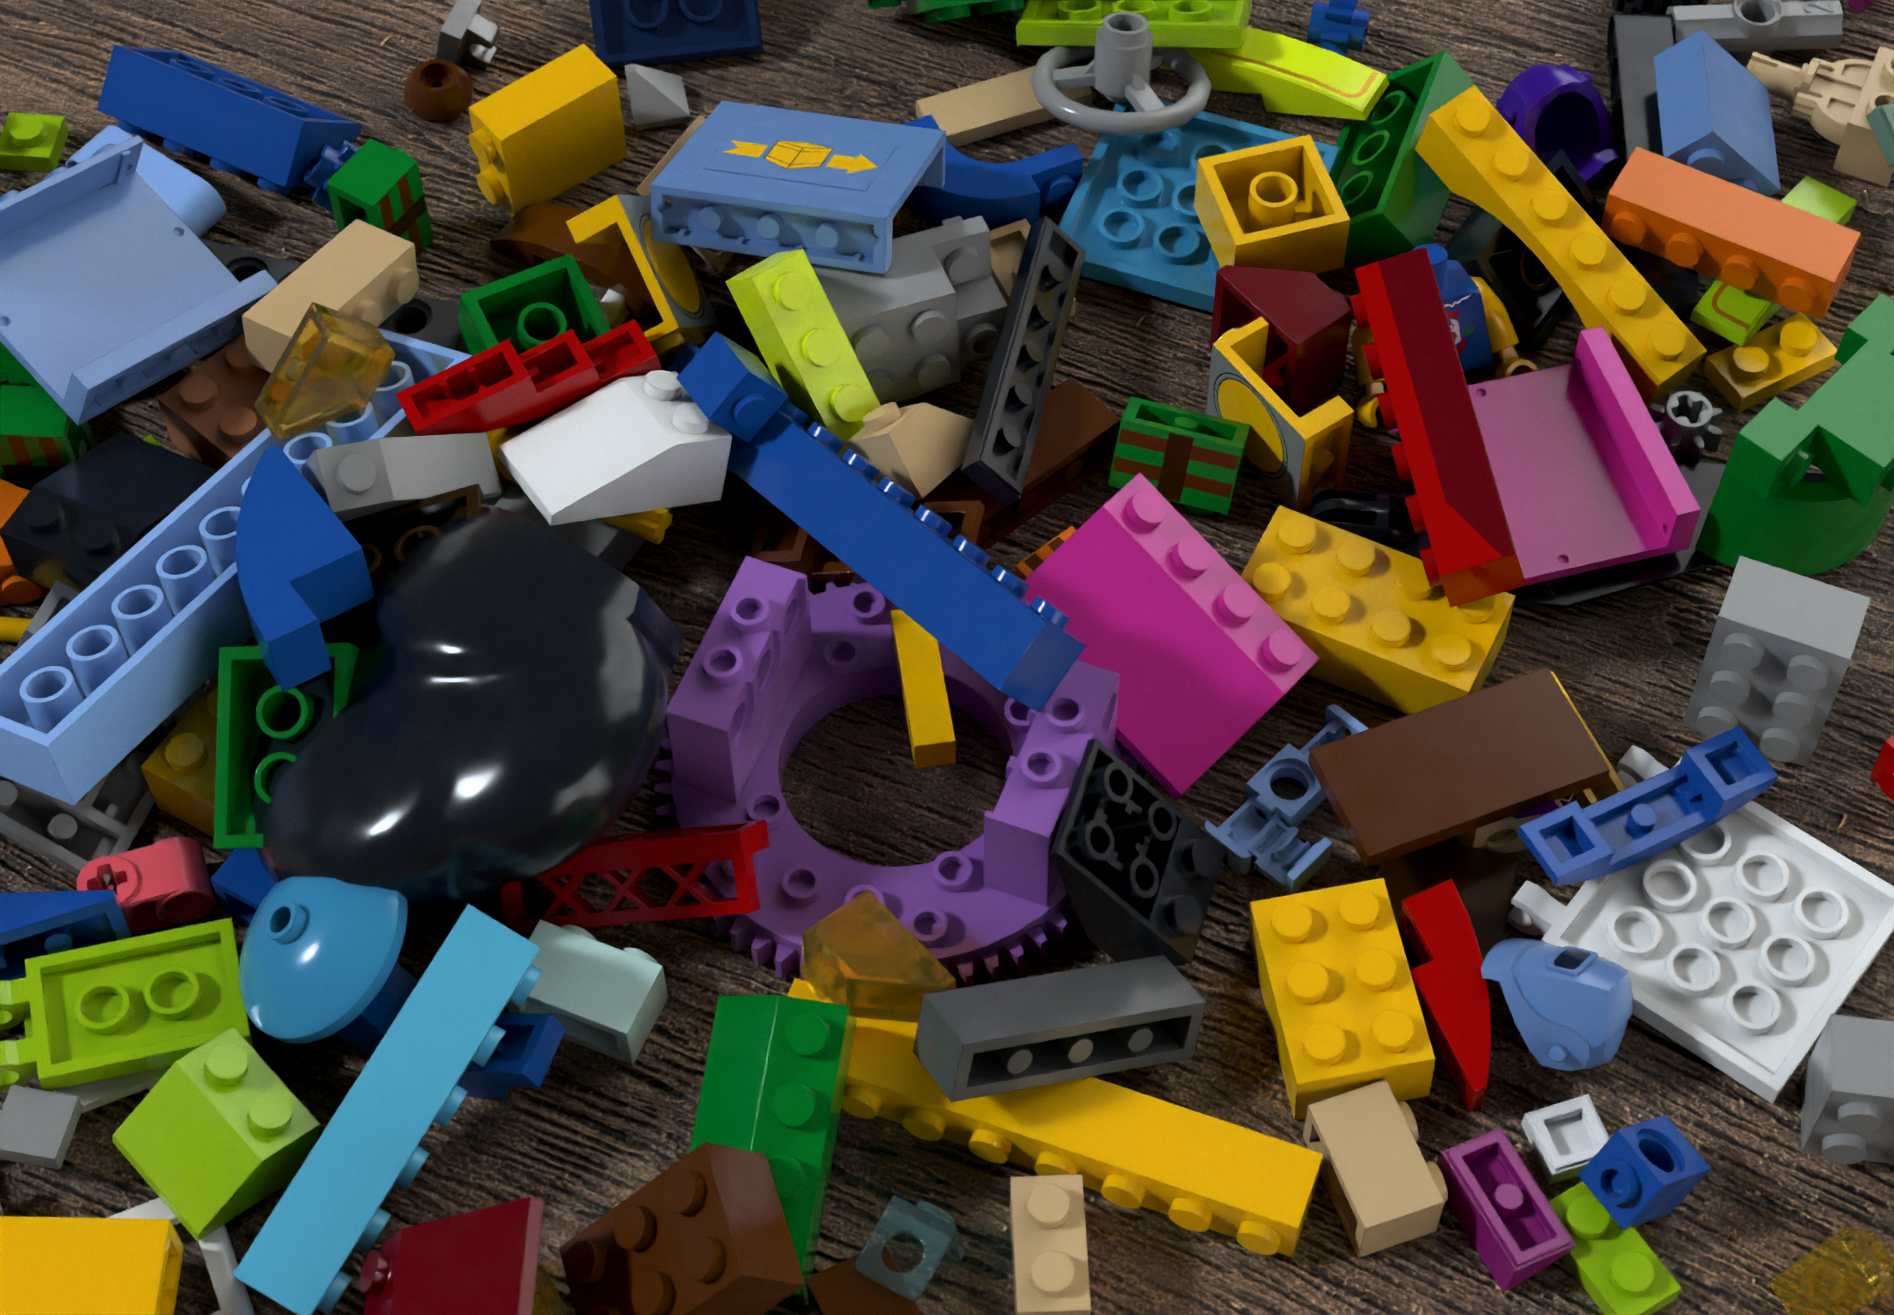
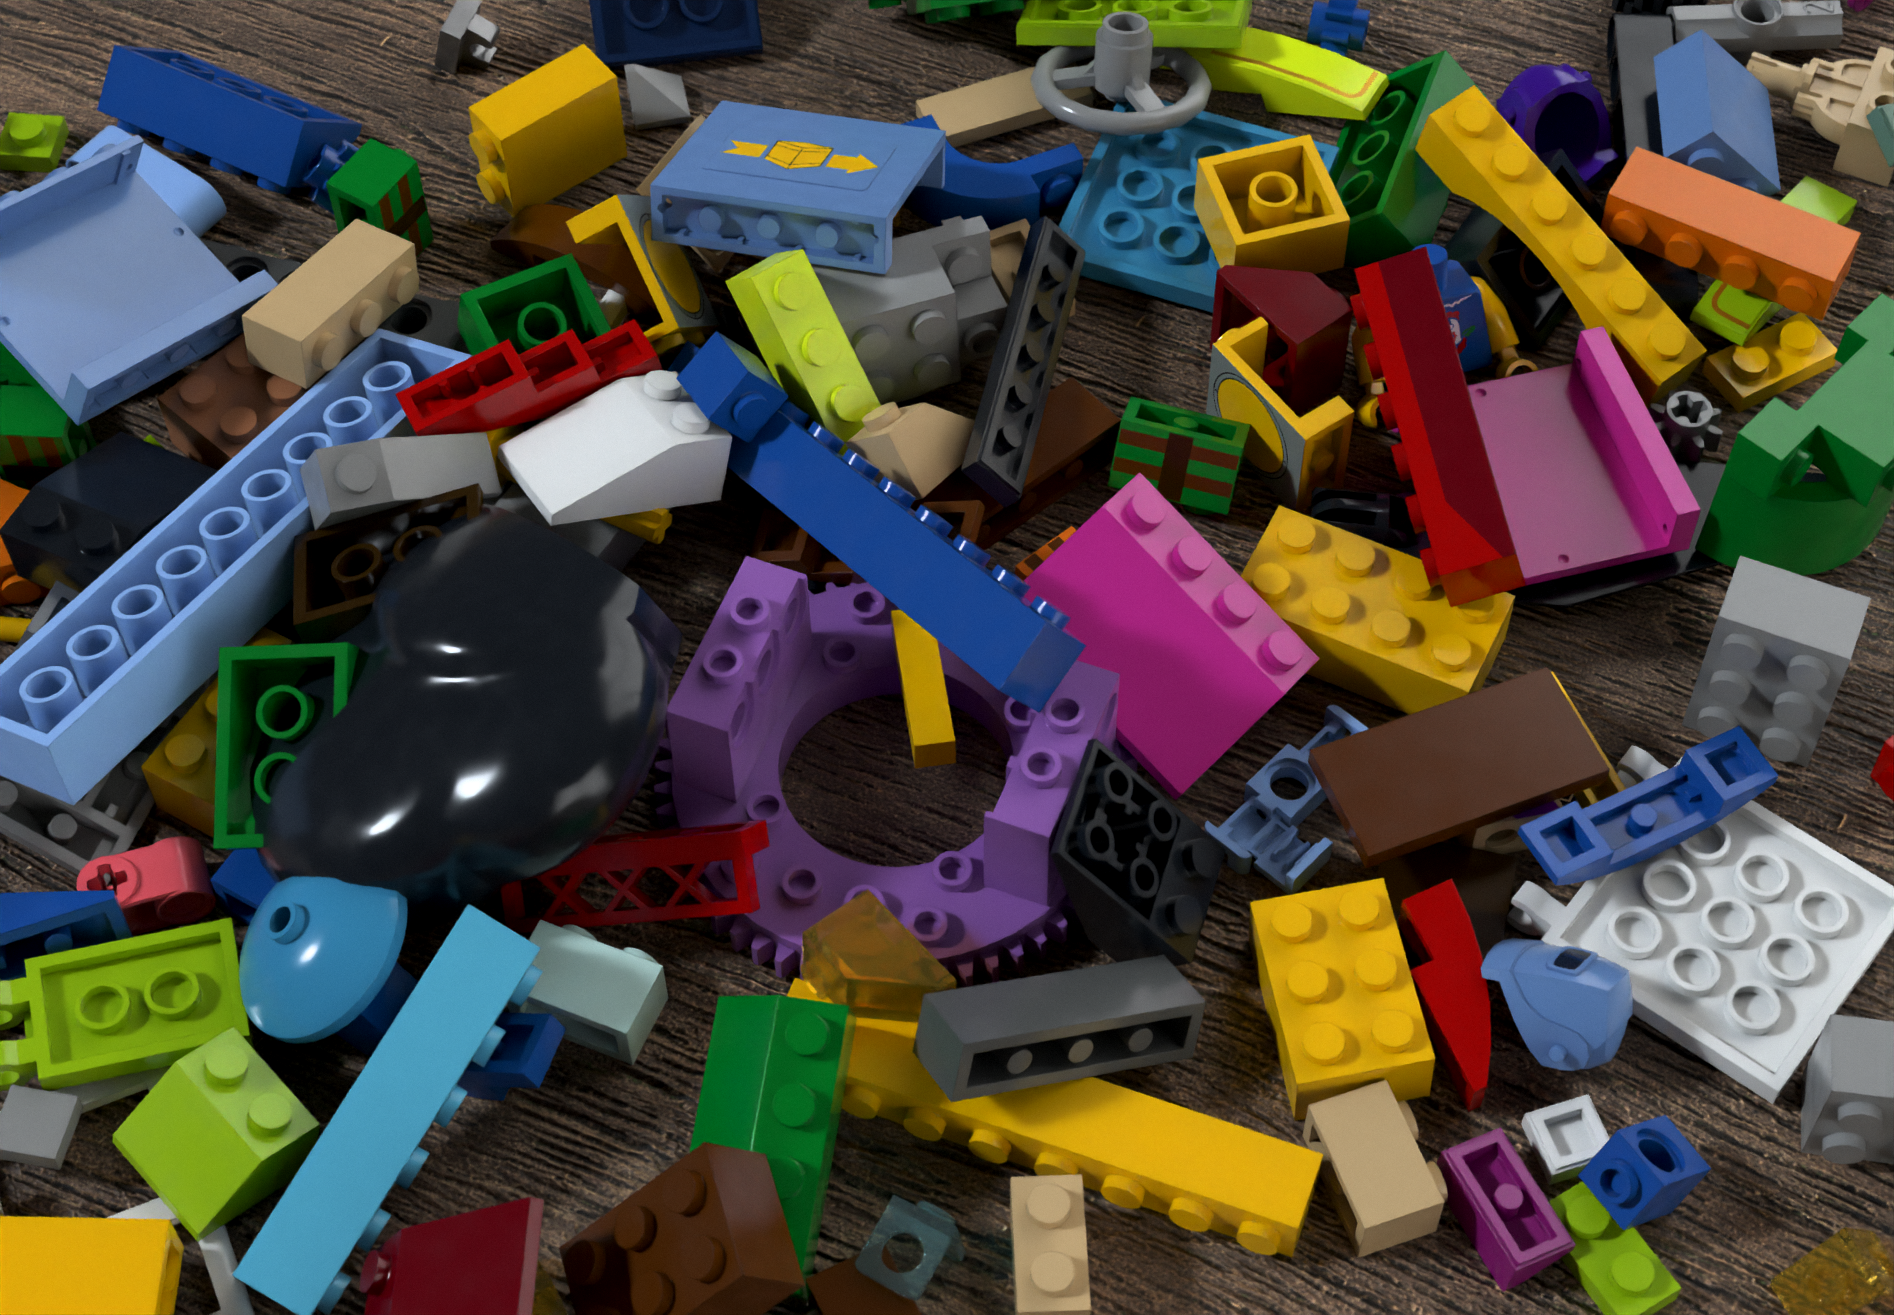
blue slope [235,444,375,692] -> none
clear yellow slope [254,302,396,440] -> none
reddish brown plate [404,59,474,122] -> none

